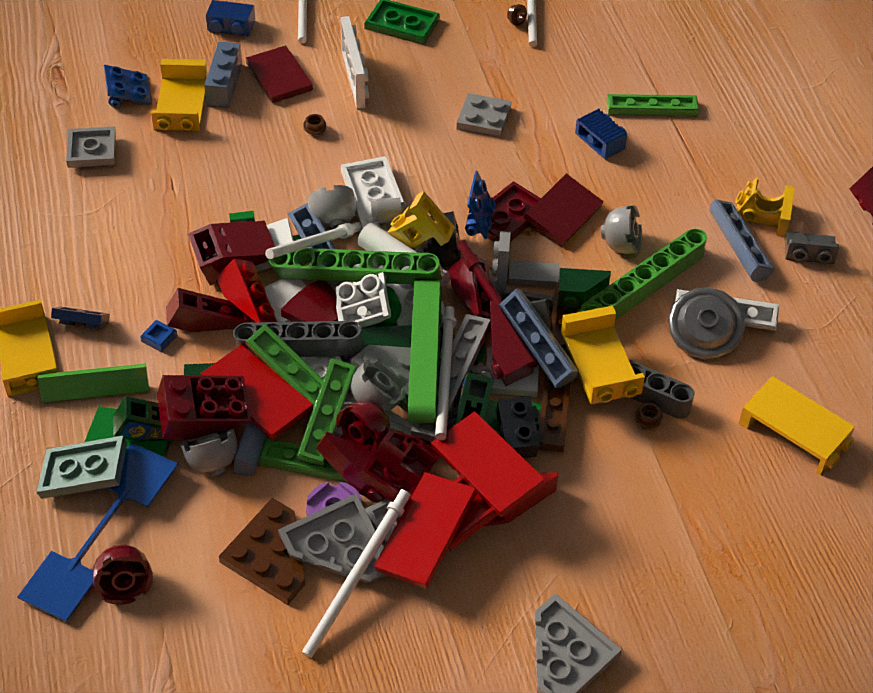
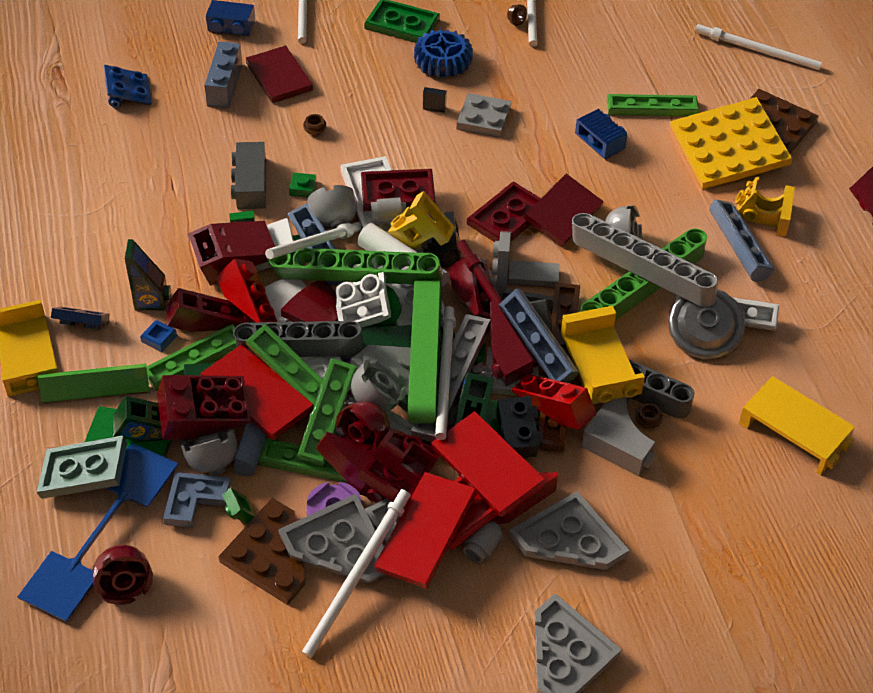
light grey plate [66,126,116,168] -> none
yellow panel [151,59,208,131] -> none
white plate [340,16,369,109] -> none
blue hinge [465,171,496,239] -> none
dark green slope [557,268,611,309] -> none
dark grey bracket [785,232,839,264] -> none
none -> slope [124,239,171,311]
none -> bright green tile [147,324,237,392]
none -> sand blue plate [163,472,231,527]
none -> green plate [222,488,256,524]
none -> dark grey brick [231,142,266,209]
none -> green plate [289,172,317,197]
none -> dark red tile [361,169,436,212]
none -> blue gear [414,29,473,79]
none -> black tile [423,87,447,113]
none -> light grey brick [463,521,503,564]
none -> light grey plate [509,491,630,570]
none -> red slope [512,374,596,430]
none -> light grey beam [572,213,718,307]
none -> light grey arch [582,397,656,476]
none -> yellow plate [670,97,792,190]
none -> white bar [695,24,822,71]
none -> reddish brown plate [750,89,819,154]

